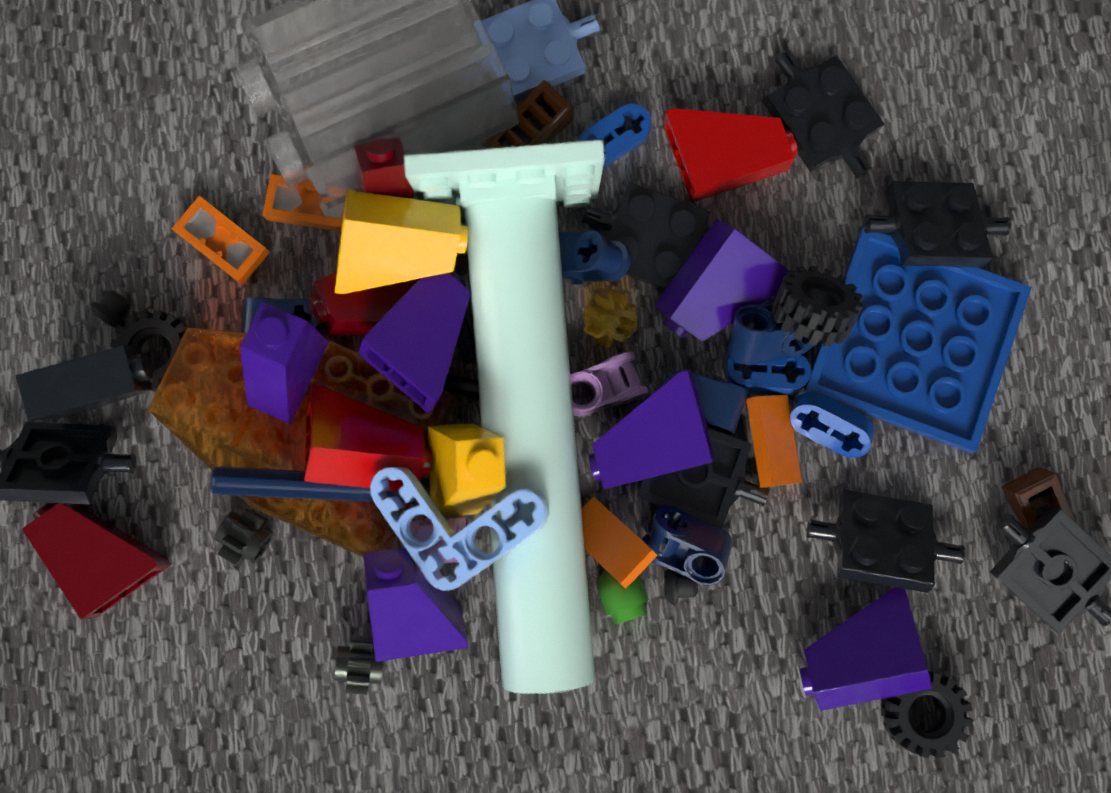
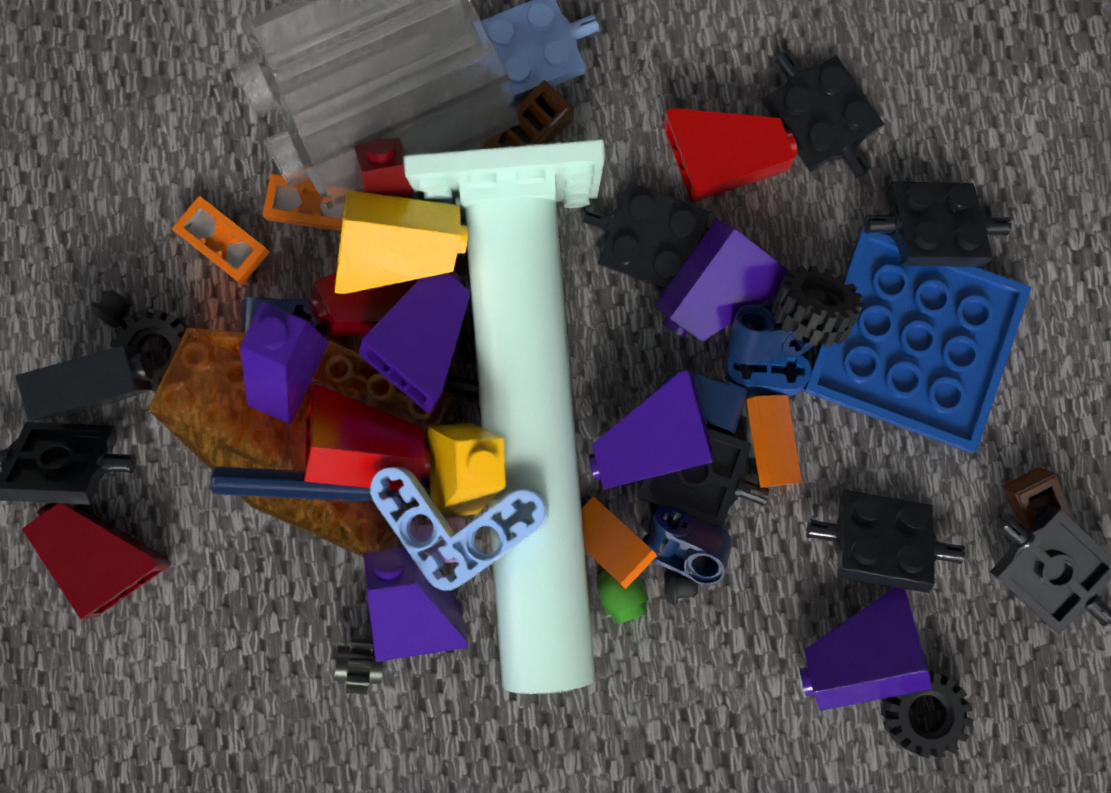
pearl dark grey gear [214,508,272,566] -> none
dark blue piece [558,230,632,285] -> none
lavender piece [570,351,649,417] -> none
blue beam [577,104,651,168] -> none
clear yellow gear [583,289,638,348] -> none
blue beam [790,392,875,458] -> none

